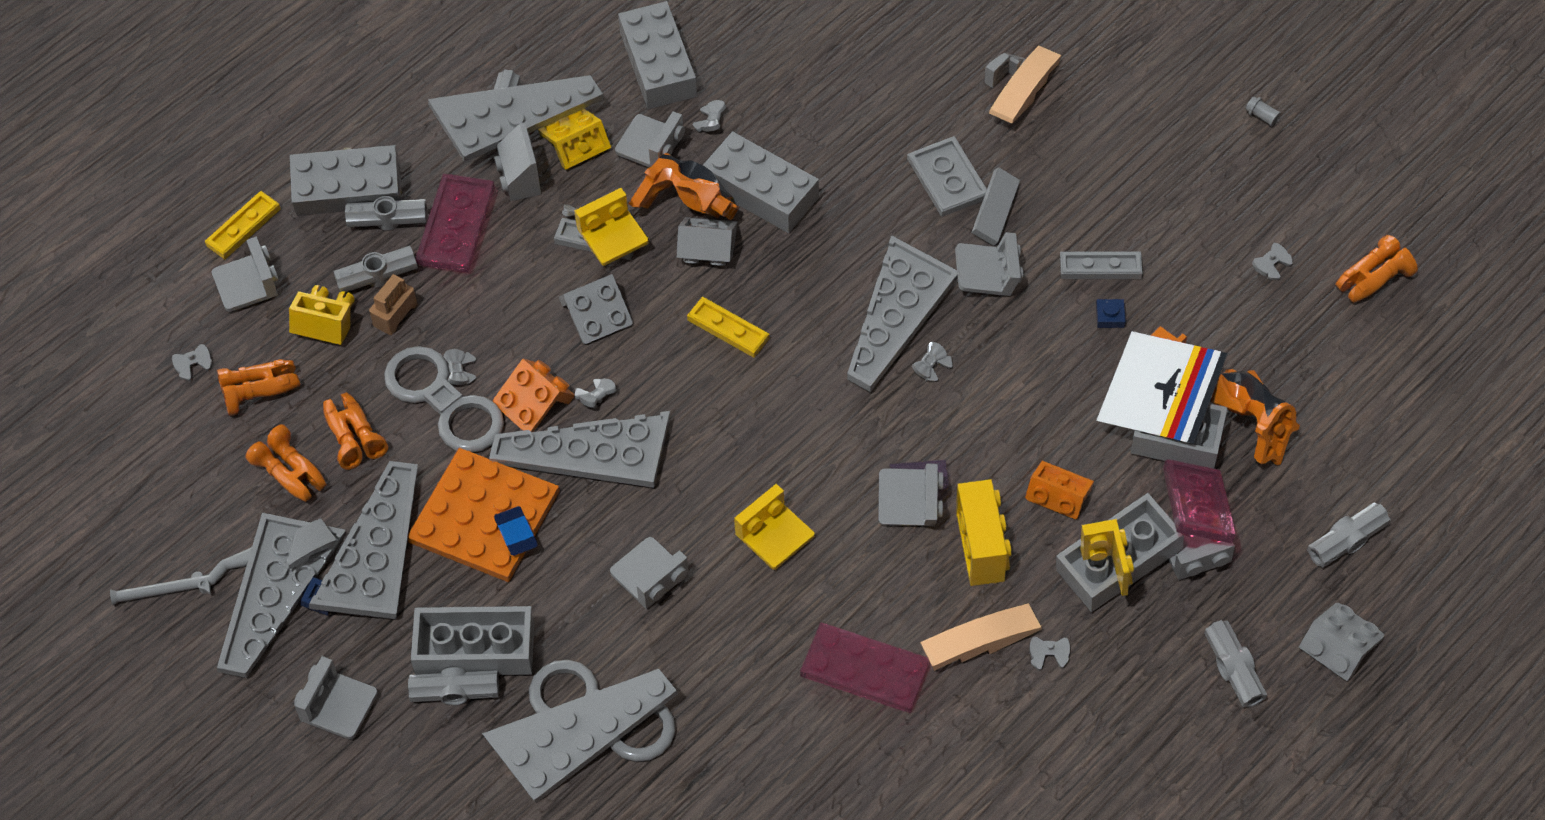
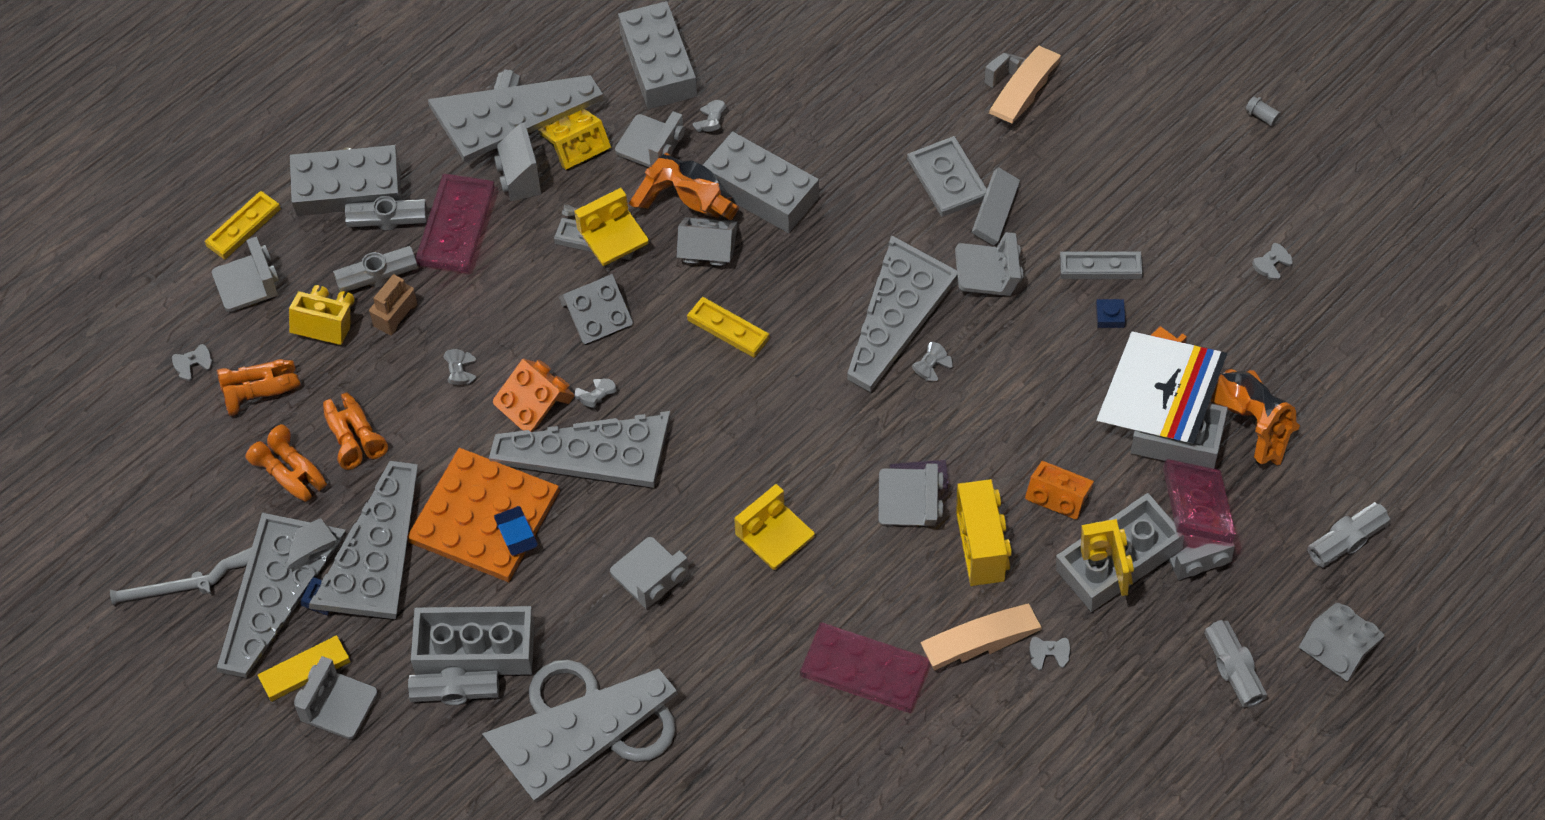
light grey bar [384,346,504,453] -> none
orange piece [1335,235,1418,303] -> none
none -> yellow tile [258,635,350,702]

